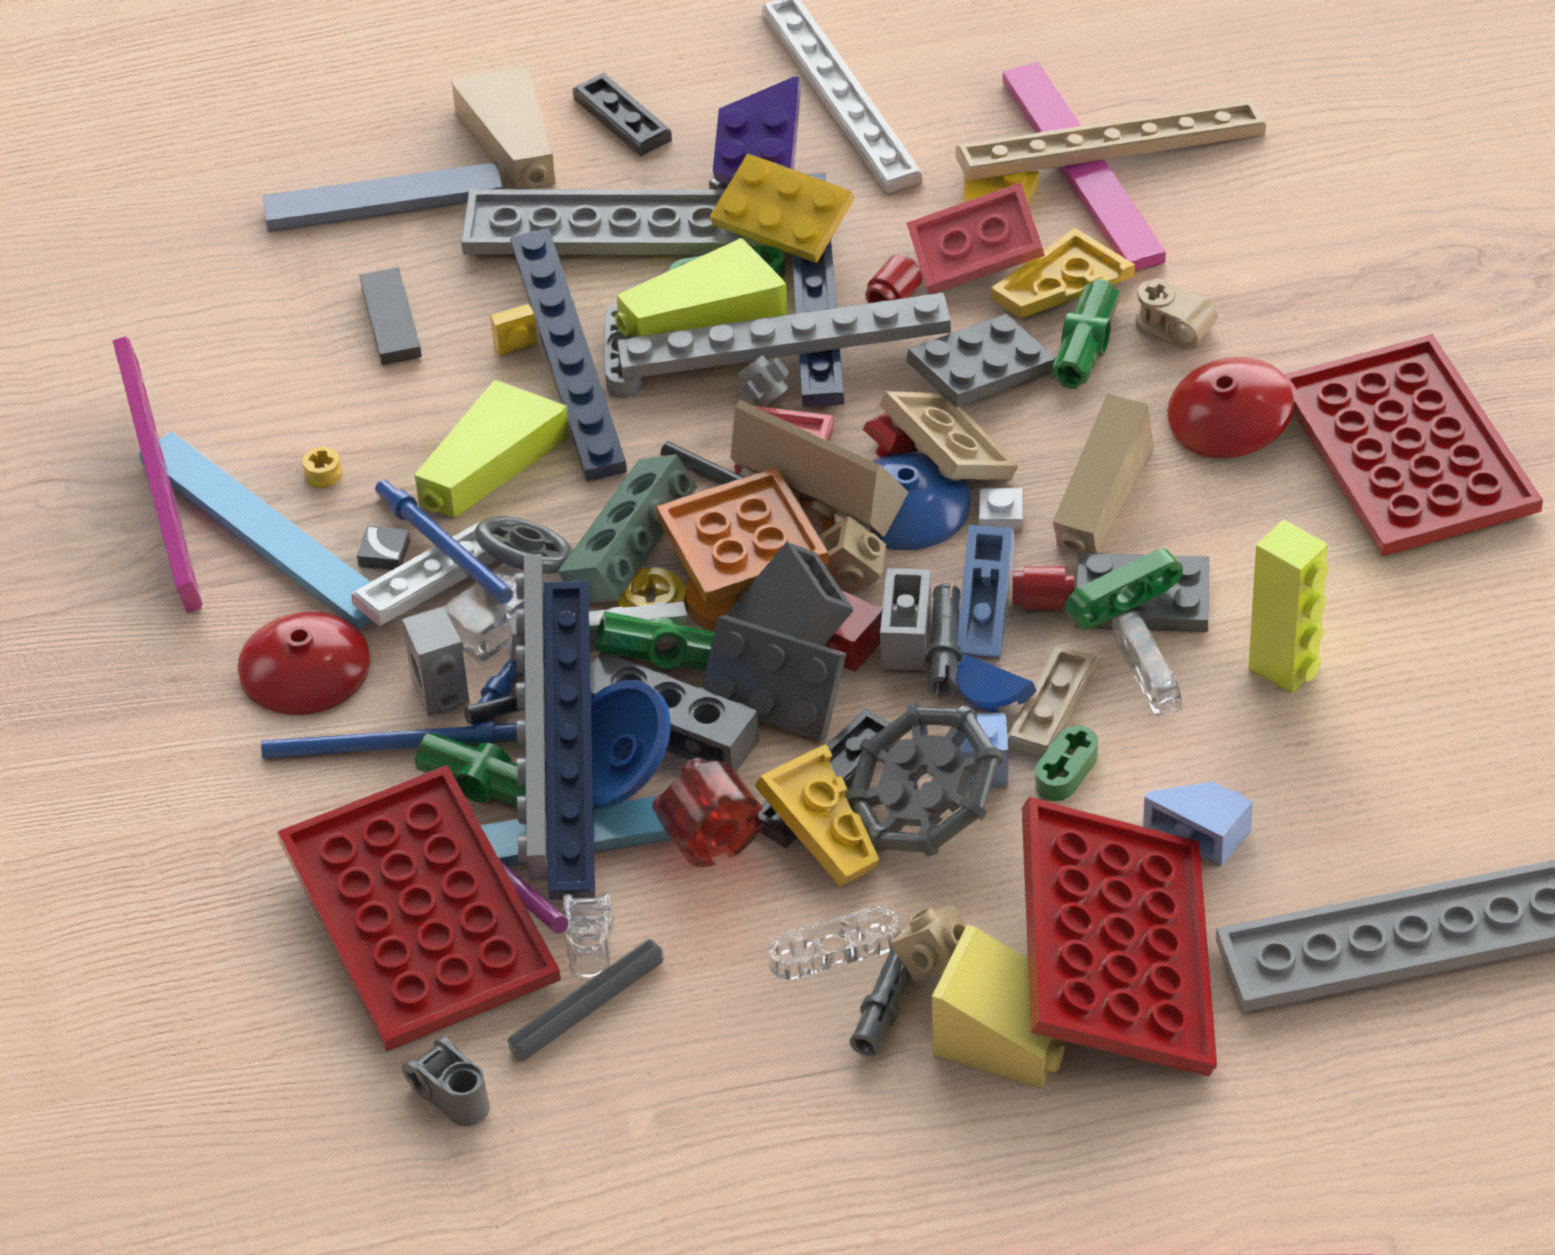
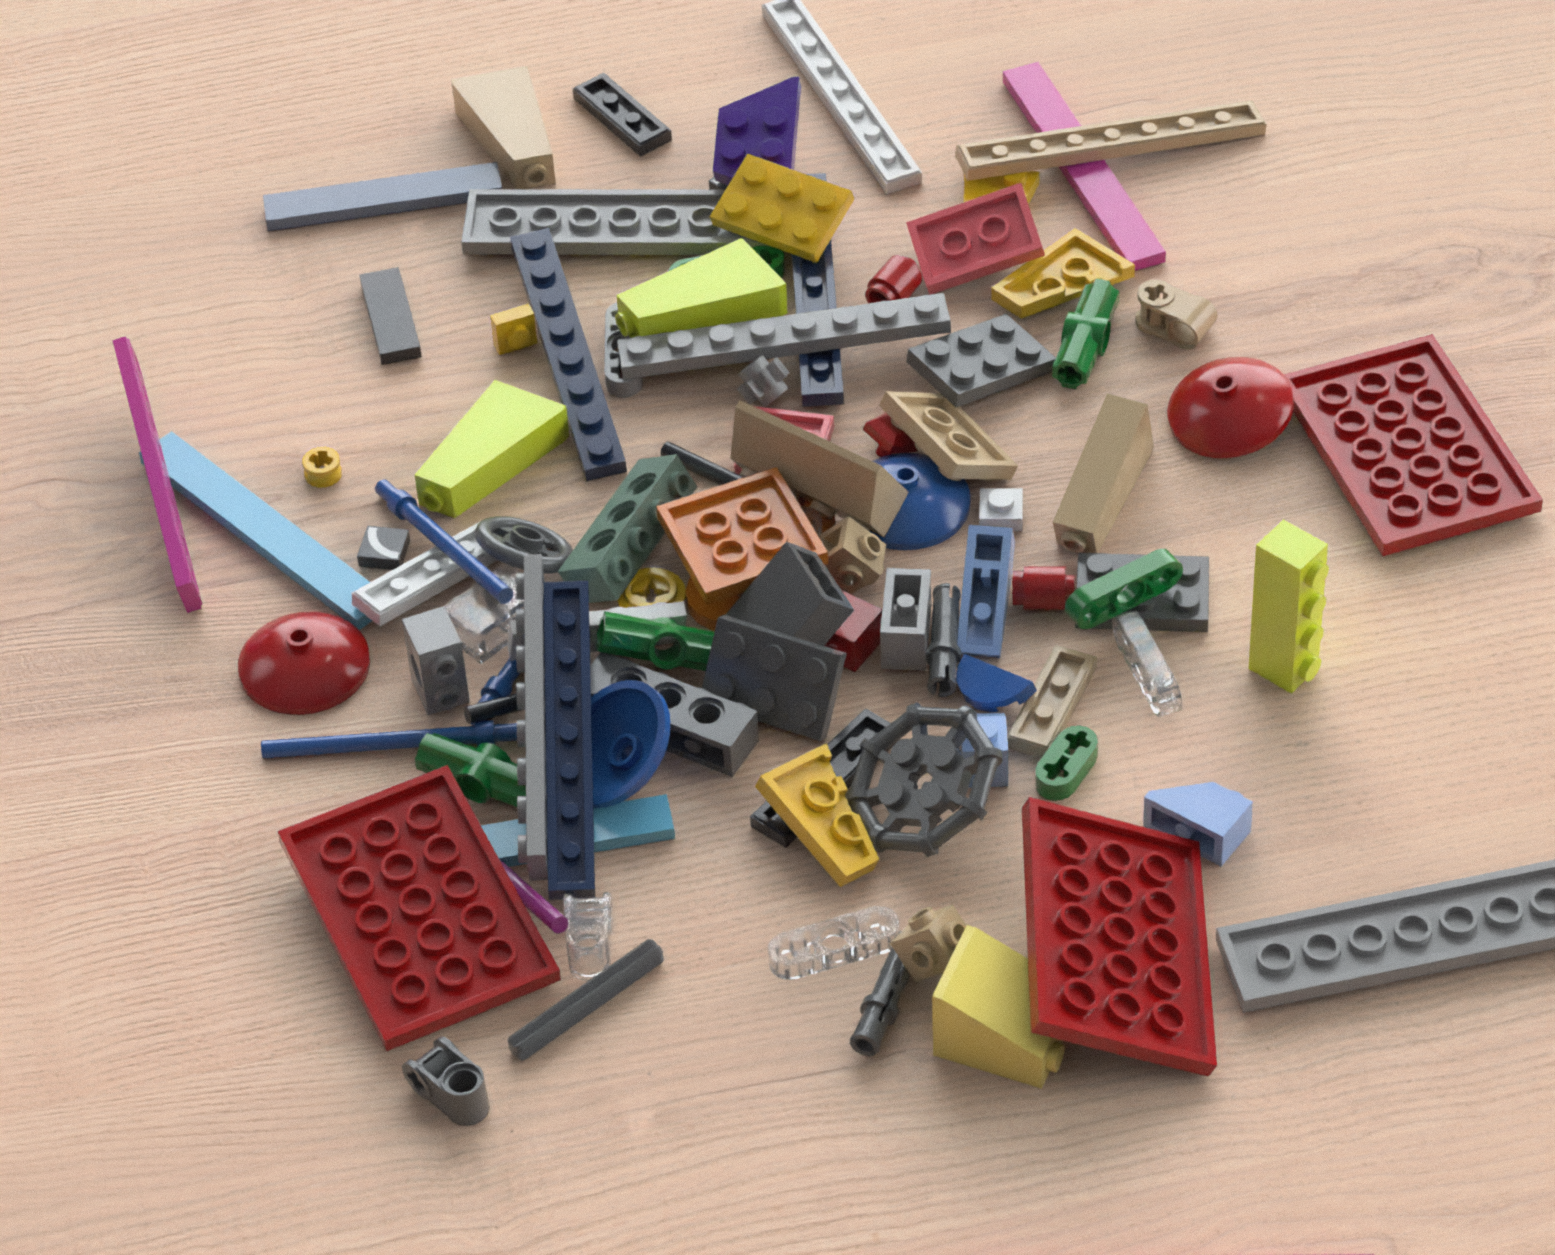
clear red brick [652,758,763,867] -> none

